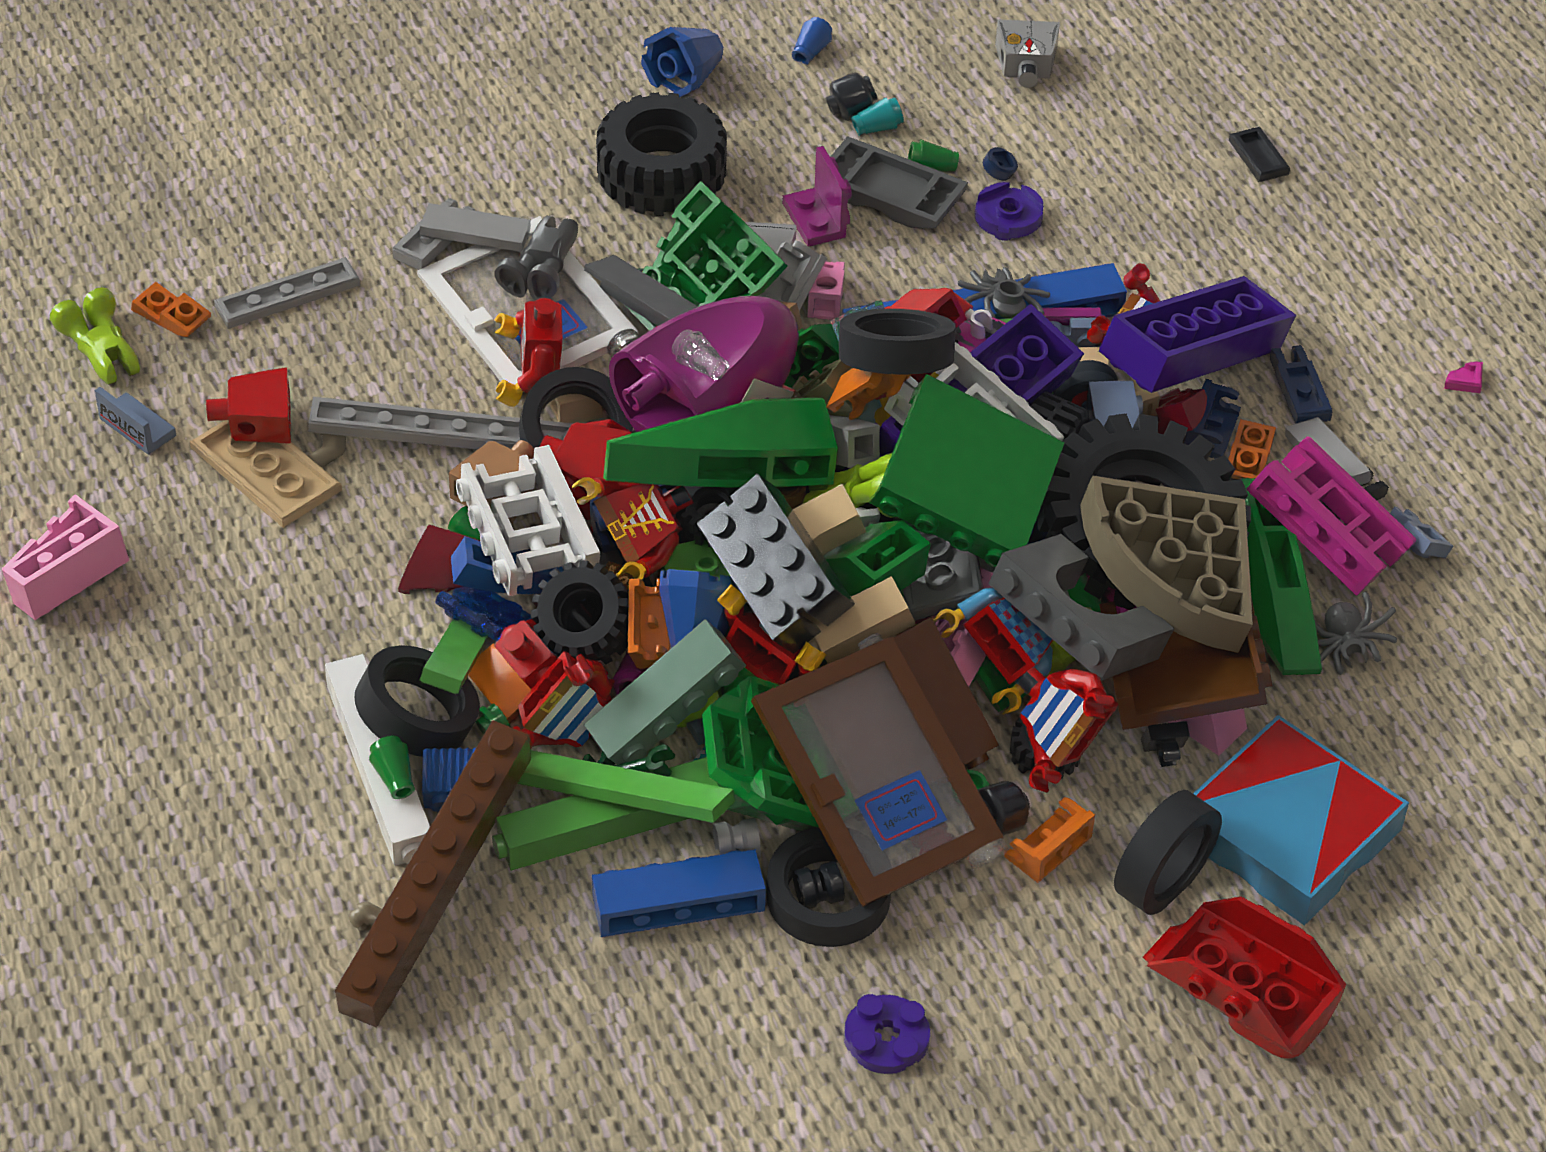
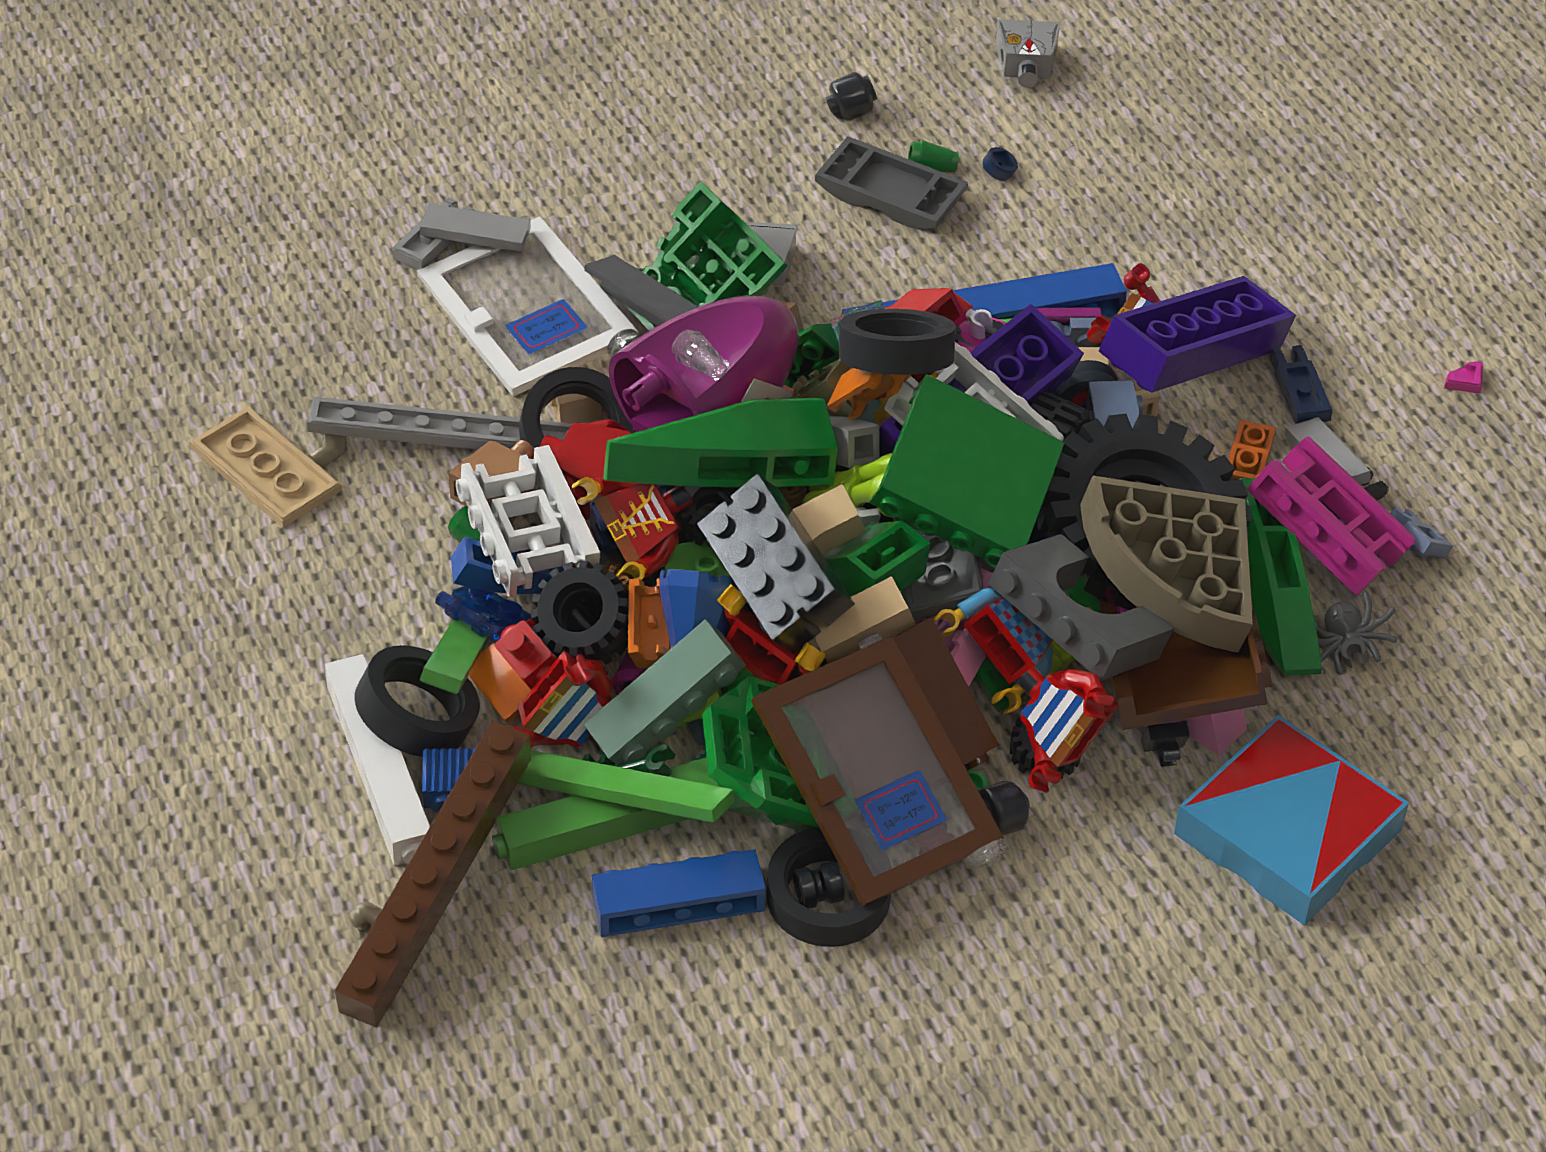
bright pink wedge [2,494,129,620] -> none
lime piece [50,287,140,385] -> none
sand blue panel [94,387,176,455] -> none
orange slope [131,282,211,337] -> none
red torso [206,368,291,444] -> none
light grey tile [214,257,360,329] -> none
green cone [369,736,415,799] -> none
dark red slope [398,524,480,594] -> none
green plate [475,703,511,735] -> none
dark grey piece [494,215,578,300] -> none
red torso [495,298,563,407] -> none
black tyre [596,92,727,216] -> none
blue cone [641,27,724,97] -> none
light grey wheel [713,818,761,859] -> none
light grey hinge [759,240,827,310] -> none
magenta bracket [782,146,852,247] -> none
blue cone [792,17,832,65] -> none
bright pink leg [807,261,845,320] -> none
dark purple plate [844,994,930,1074] -> none
teal cone [851,97,904,135] -> none
dark grey animal [958,267,1051,319] -> none
dark purple plate [975,182,1043,241] -> none
orange hinge [1004,797,1095,883] -> none
black tyre [1114,790,1222,915] -> none
red slope [1142,896,1346,1059] -> none
dark red slope [1155,388,1207,434] -> none
dark blue hinge [1184,379,1241,459] -> none
black tile [1229,126,1290,182] -> none

